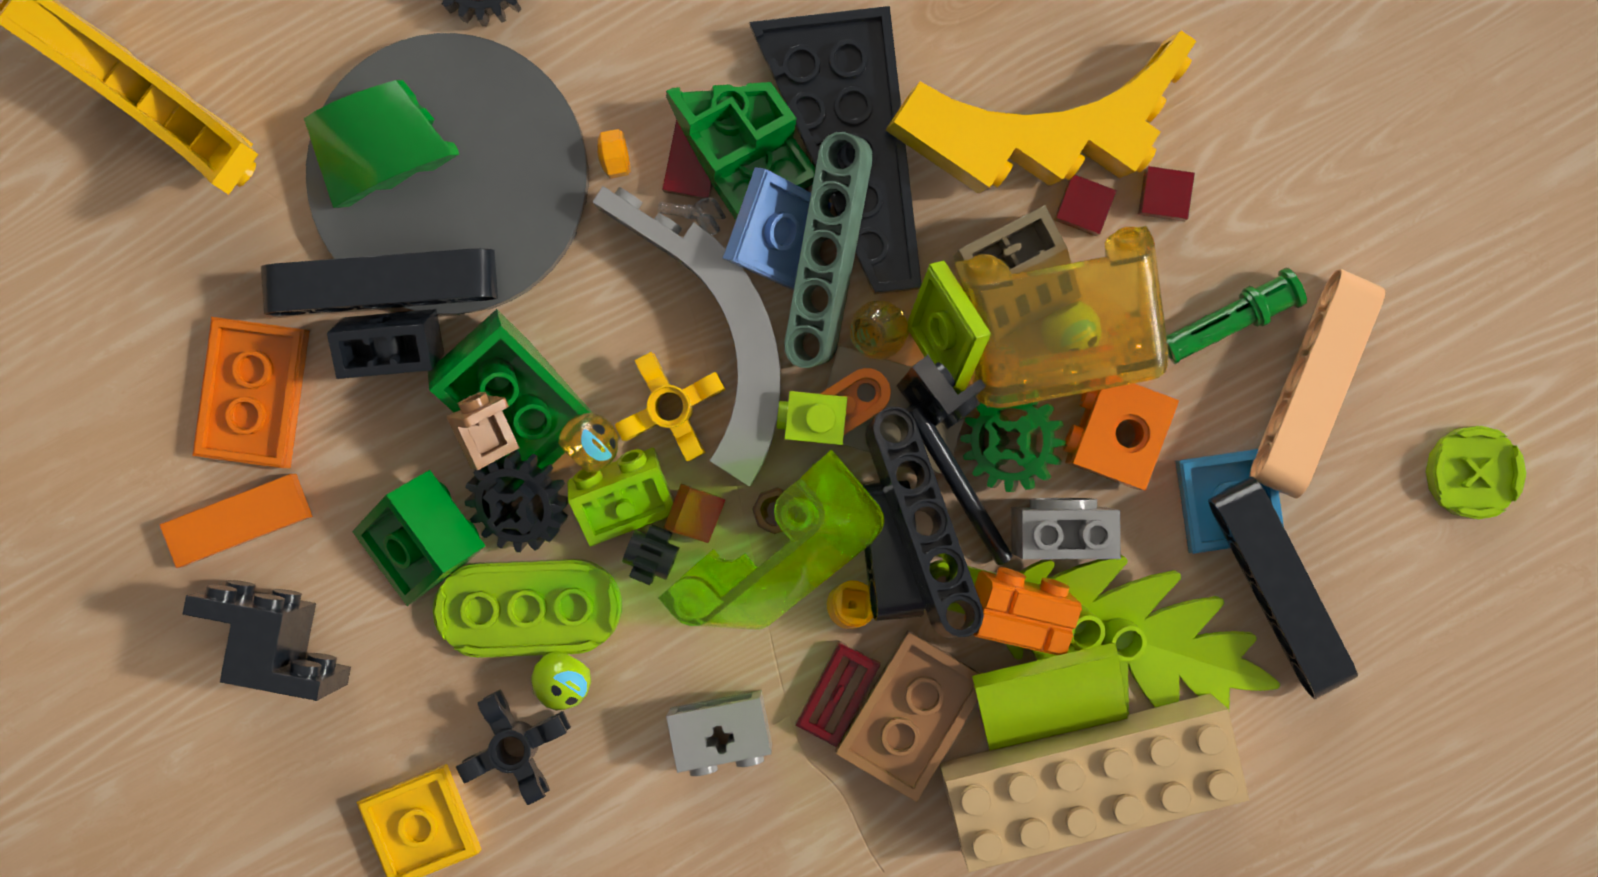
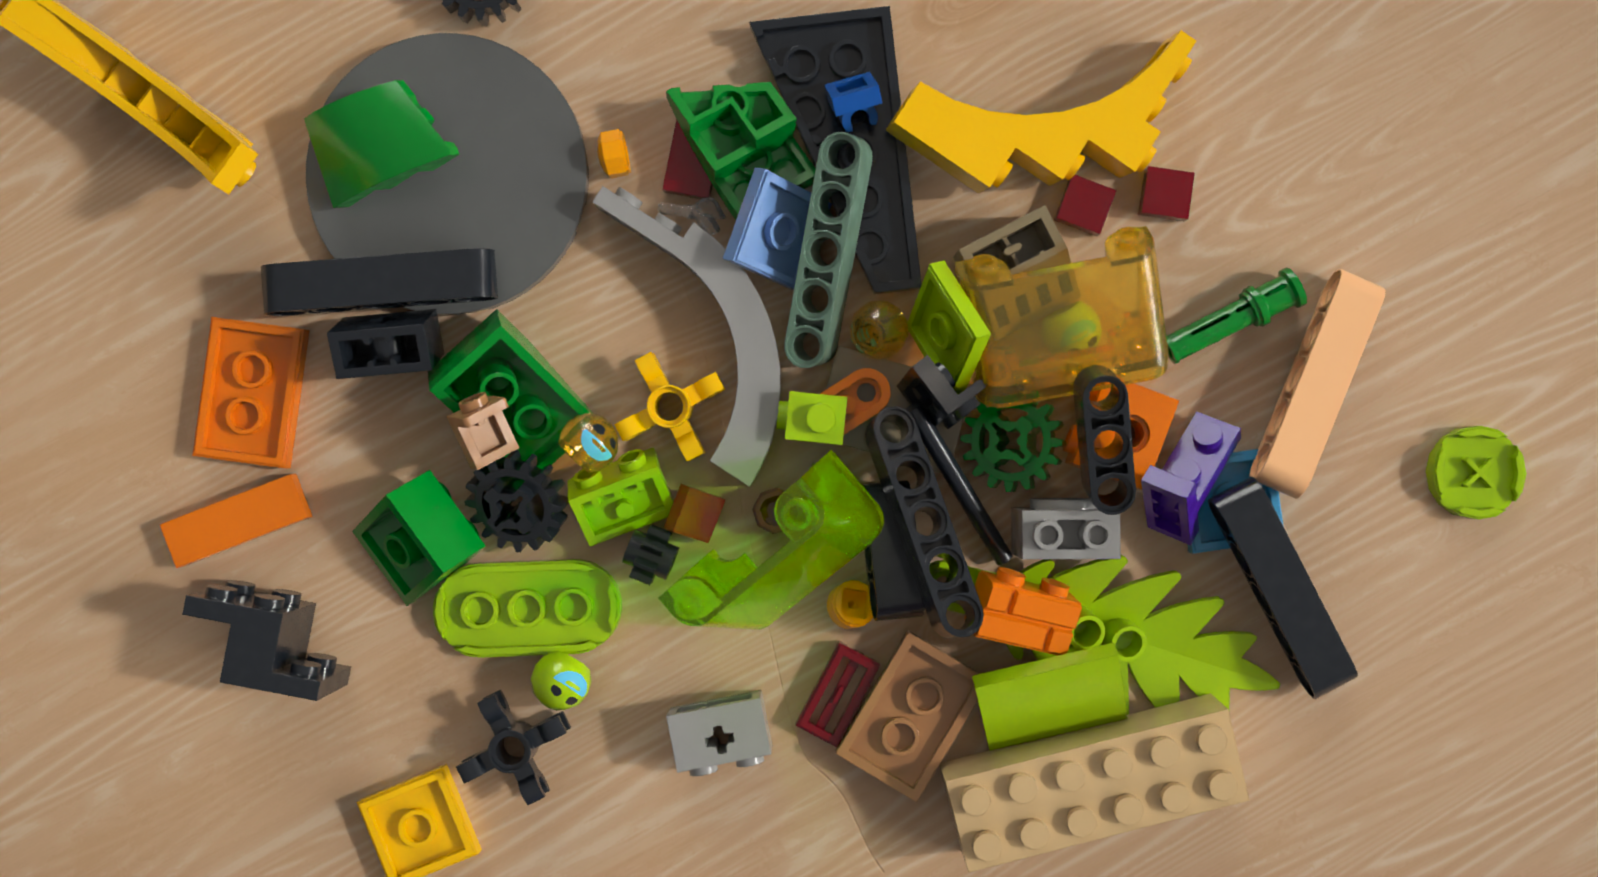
none -> blue tile [824,72,883,132]
none -> black beam [1073,365,1136,515]
none -> bracket [1141,412,1241,546]

